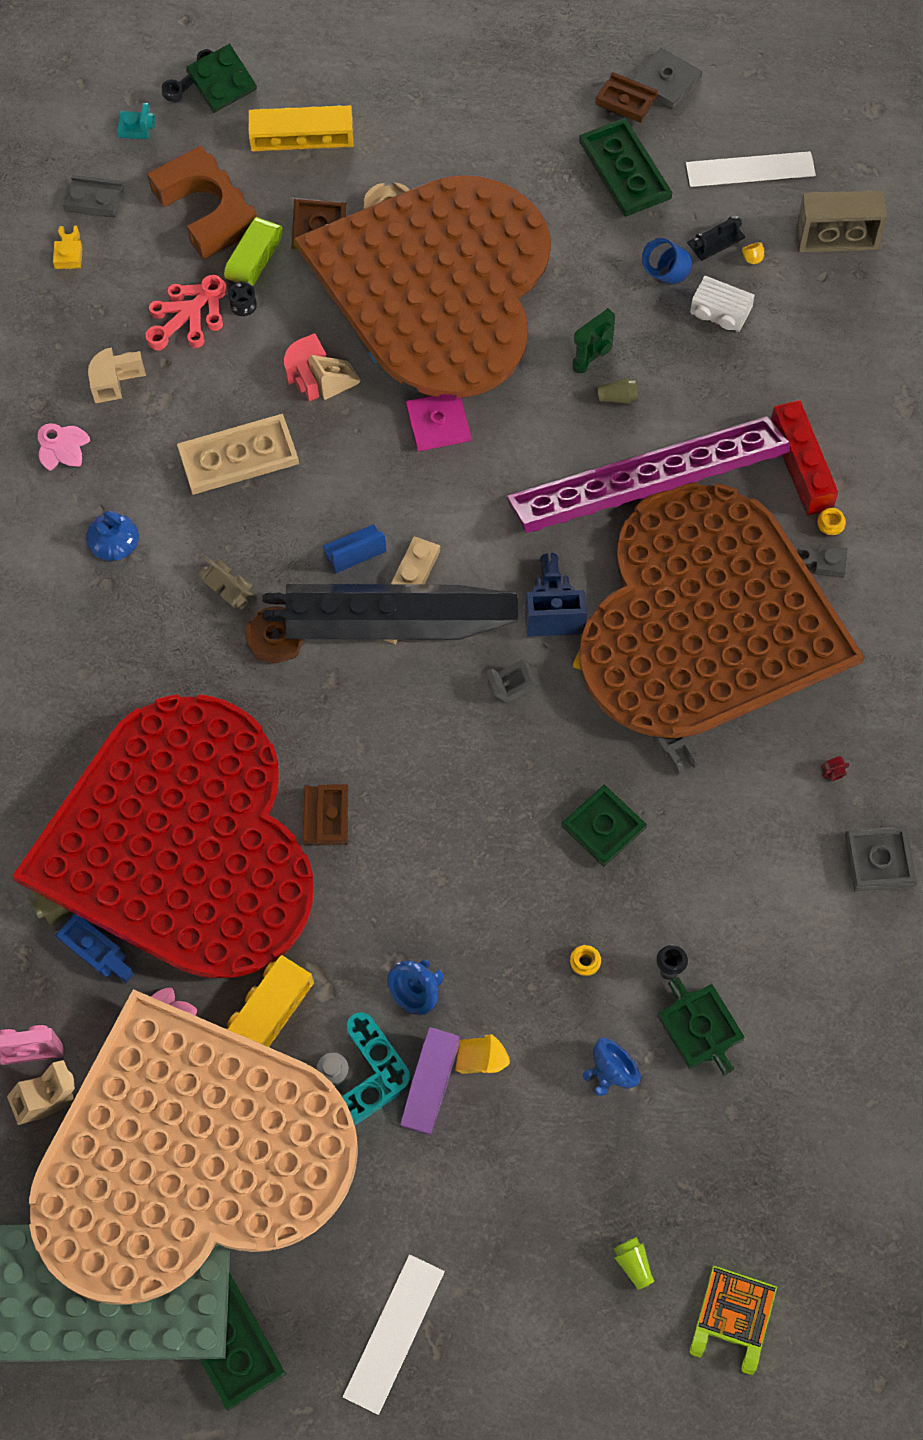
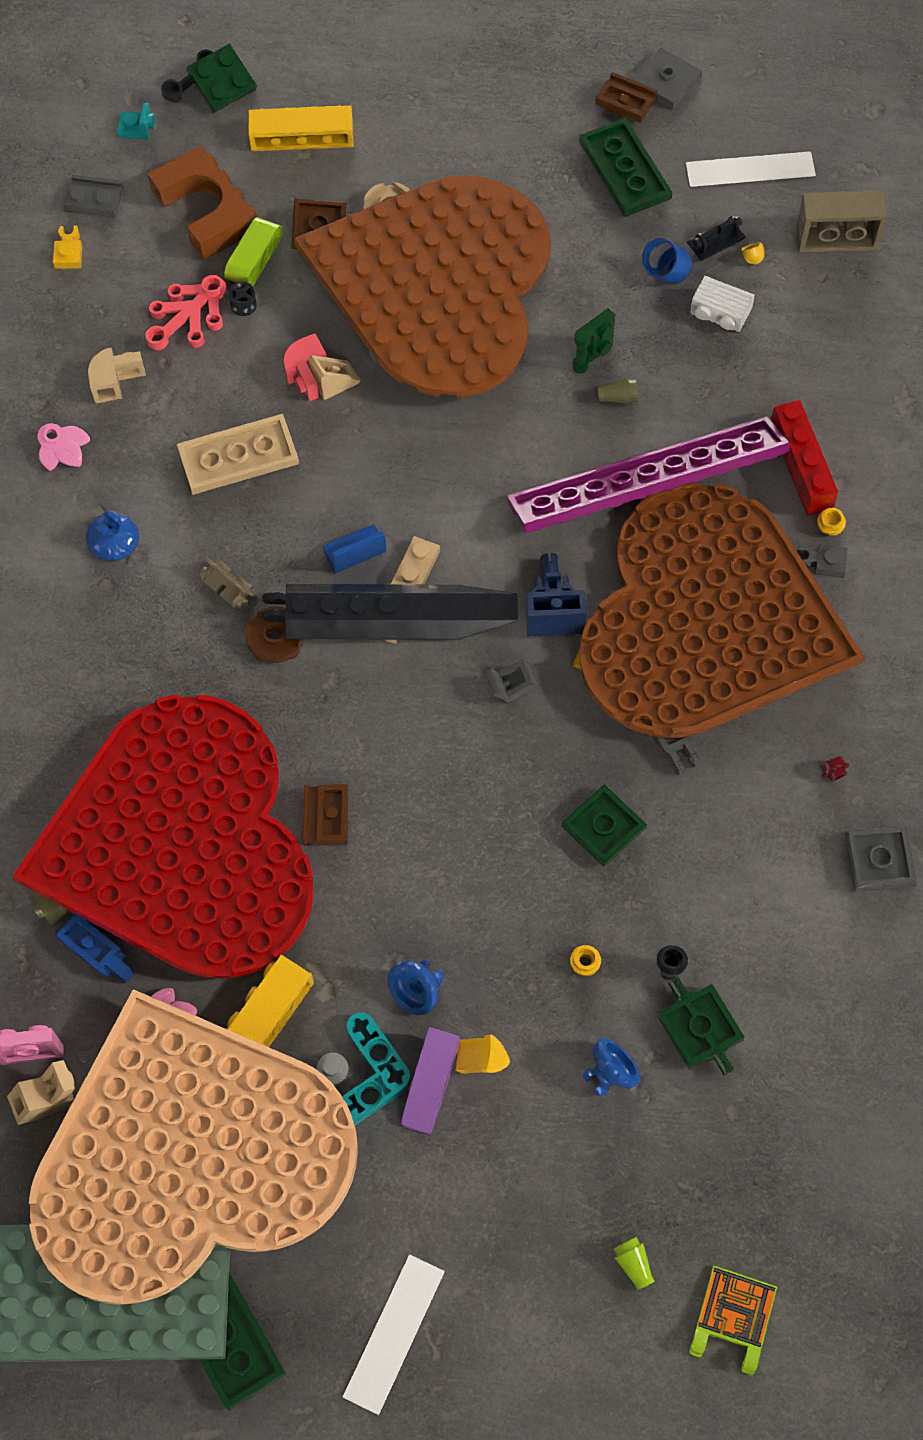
dark pink plate [406,394,471,452] -> none

